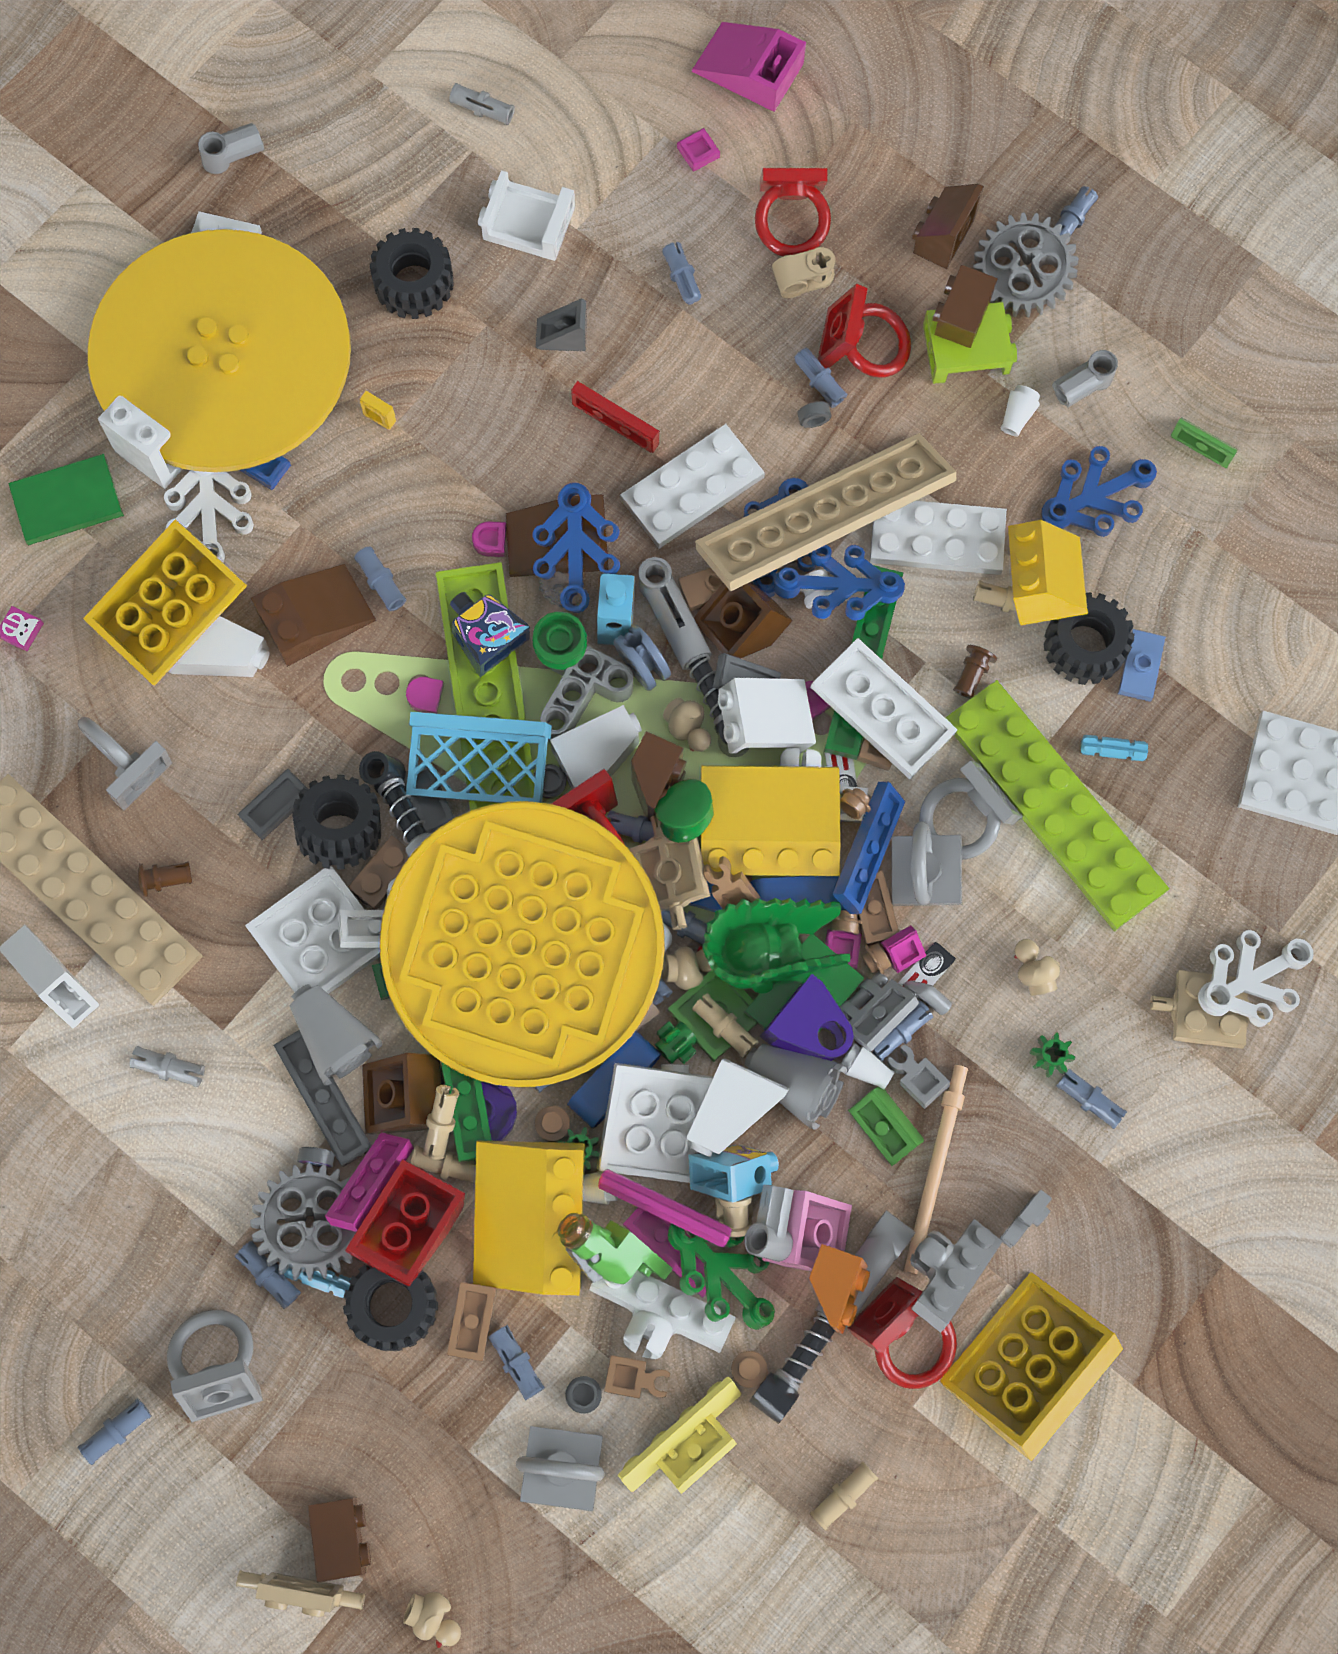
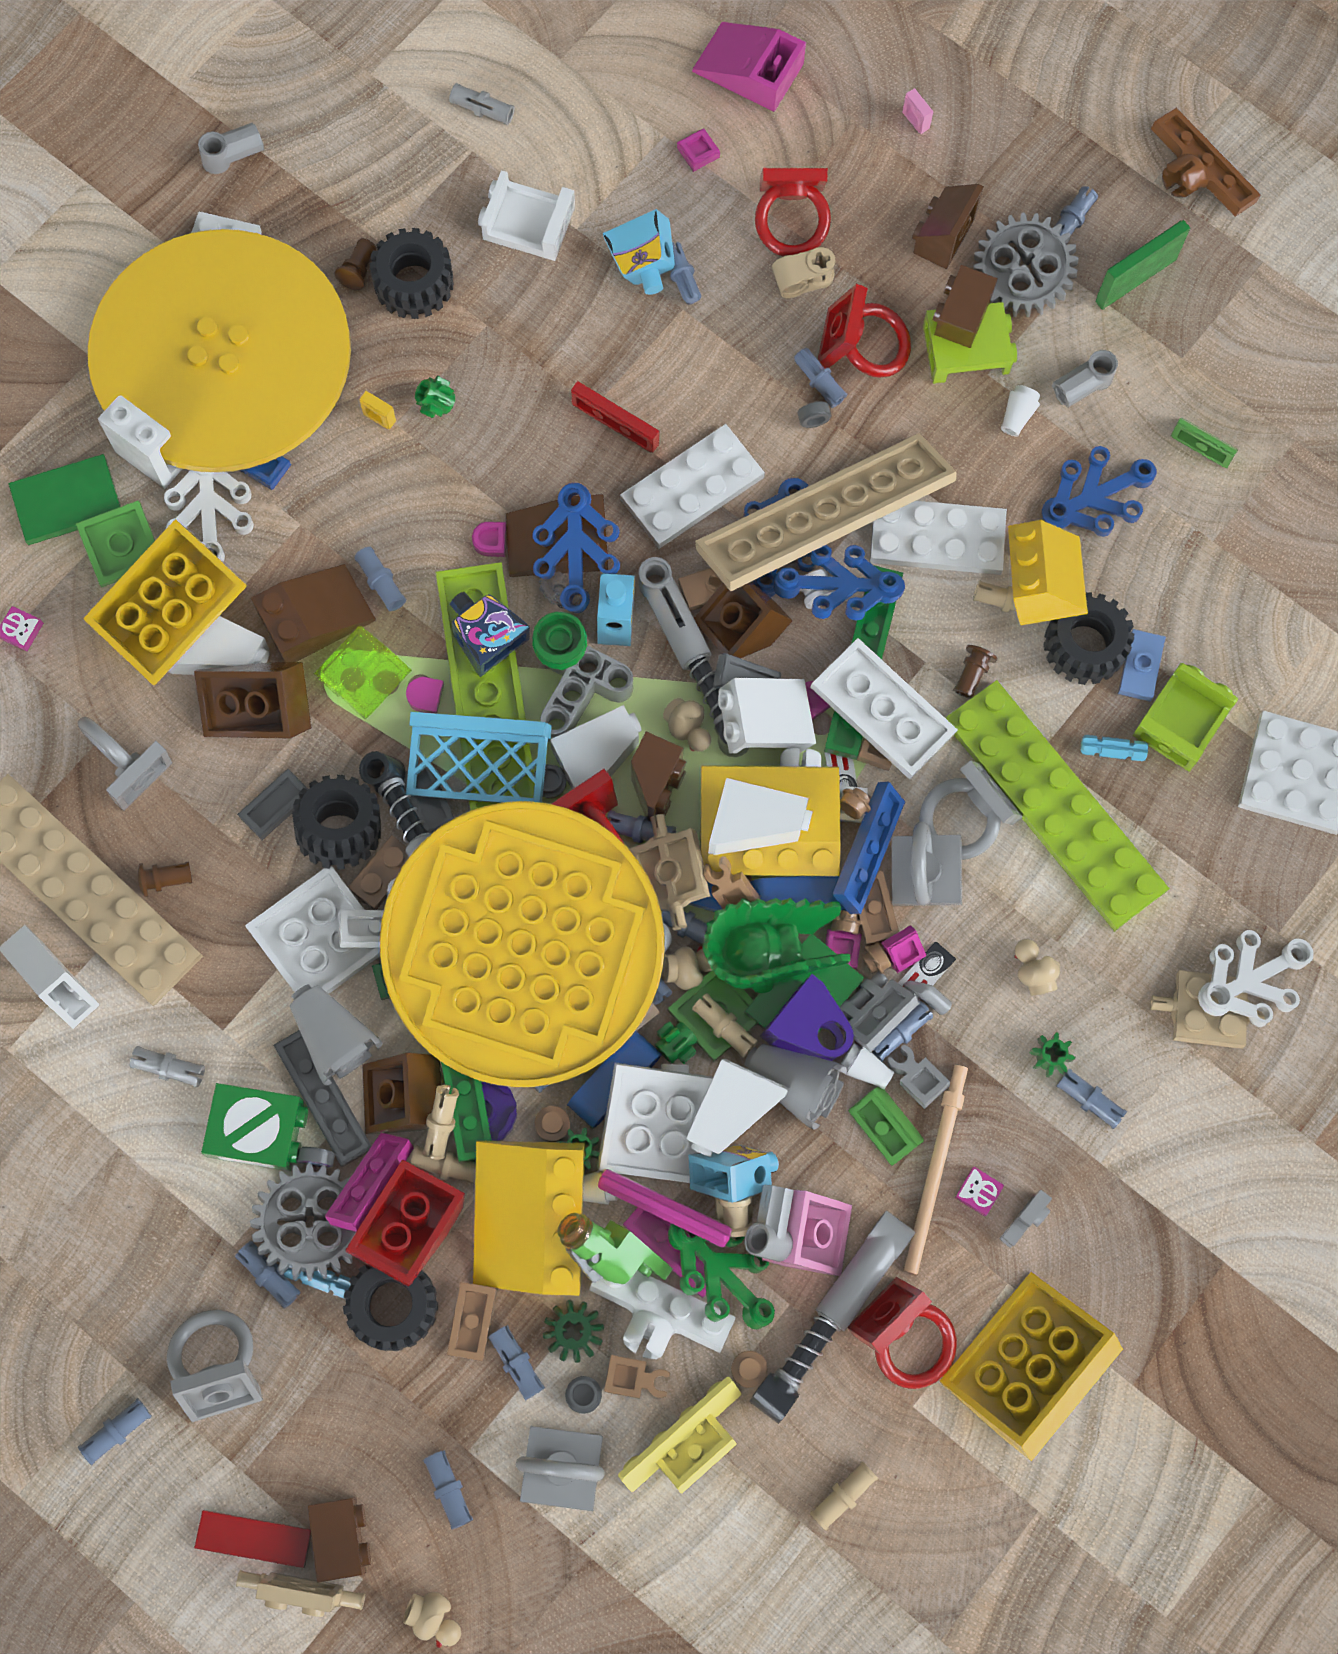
dark grey slope [536,298,587,351] -> none
sand blue head [614,625,671,691] -> none
green piece [655,779,714,843] -> none
orange slope [809,1244,870,1334] -> none
light grey plate [910,1219,1003,1333] -> none
none -> bright green tile [76,500,155,587]
none -> reddish brown slope [194,662,312,739]
none -> red tile [194,1510,311,1568]
none -> green brick [201,1083,308,1171]
none -> clear neon green slope [313,625,412,719]
none -> reddish brown pin [334,238,377,290]
none -> green gear [415,375,455,418]
none -> sand blue pin [423,1450,473,1530]
none -> dark green gear [543,1300,604,1363]
none -> medium azure torso [603,209,675,295]
none -> white slope [708,778,813,855]
none -> bright pink tile [902,88,933,134]
none -> tile [955,1167,1004,1217]
none -> green tile [1095,220,1191,310]
none -> lime panel [1132,663,1238,772]
none -> dark orange plate [1151,107,1261,217]

